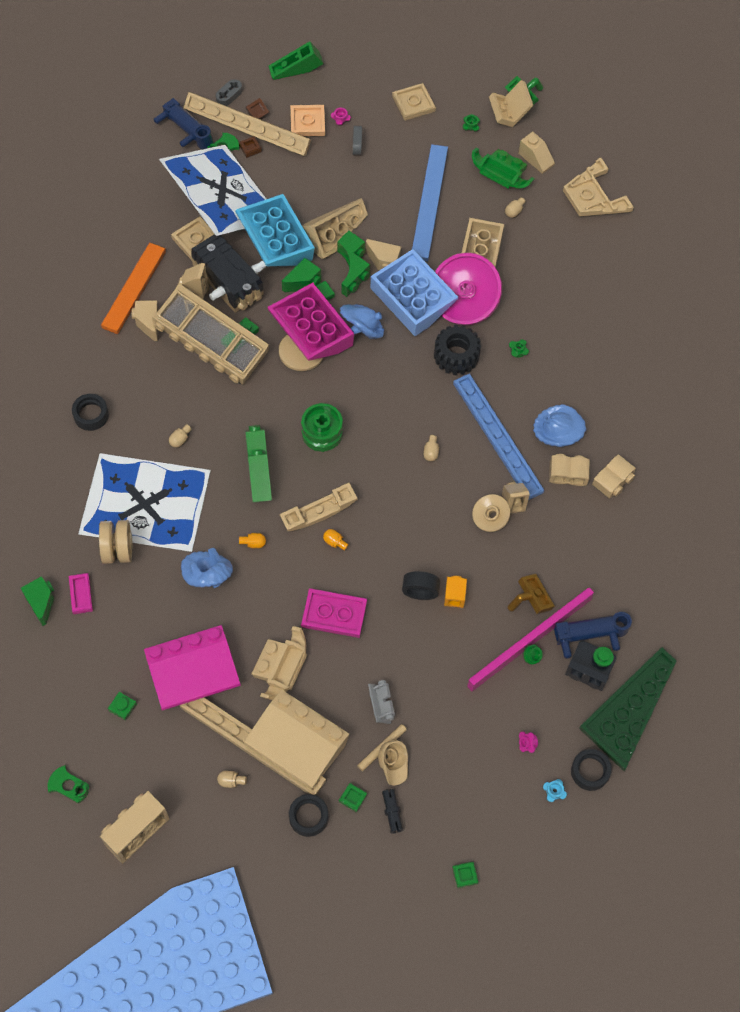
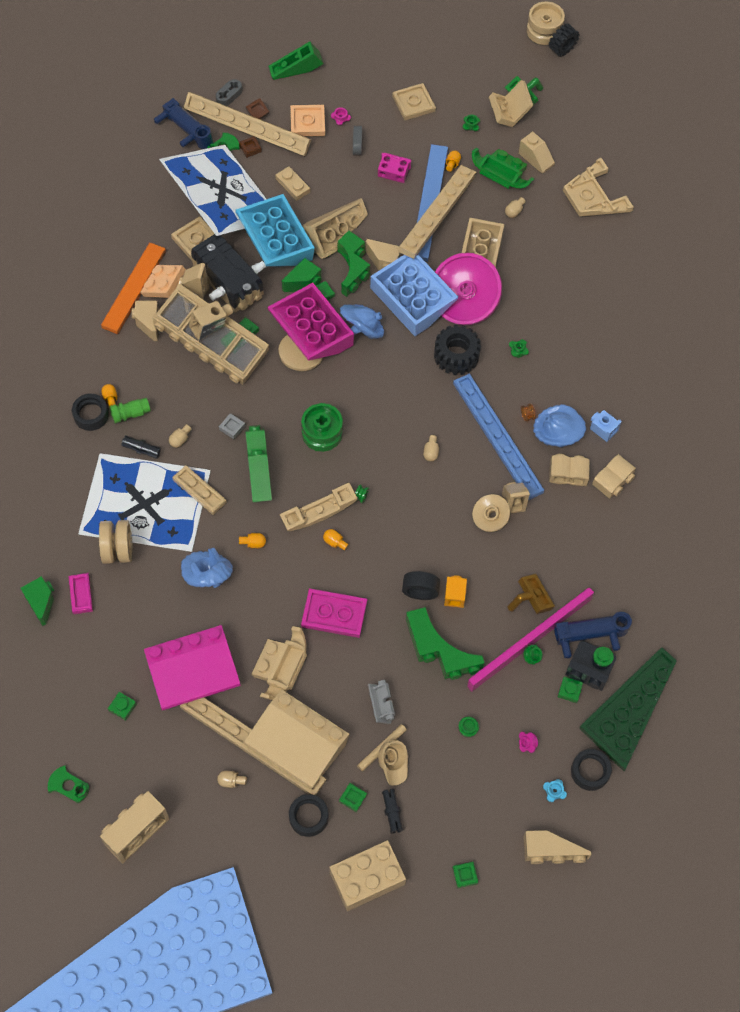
none -> light orange cylinder [101,384,118,408]
none -> bright green axle [109,398,150,424]
none -> black pin [121,435,161,459]
none -> light nougat plate [140,265,186,298]
none -> tan tile [172,465,227,515]
none -> tan torso [189,301,233,341]
none -> light grey plate [219,413,245,439]
none -> tan plate [275,167,310,201]
none -> tan brick [329,840,406,911]
none -> green bush [355,485,369,504]
none -> dark pink piece [378,153,411,183]
none -> tan plate [398,165,476,259]
none -> green arch [406,607,485,680]
none -> light orange cylinder [446,150,461,171]
none -> green plate [458,717,479,737]
none -> clear orange bush [521,403,536,422]
none -> tan slope [523,830,591,864]
none -> tan wheel [527,1,565,45]
none -> black tyre [549,24,580,57]
none -> green plate [558,677,583,703]
none -> light blue brick [590,410,622,442]

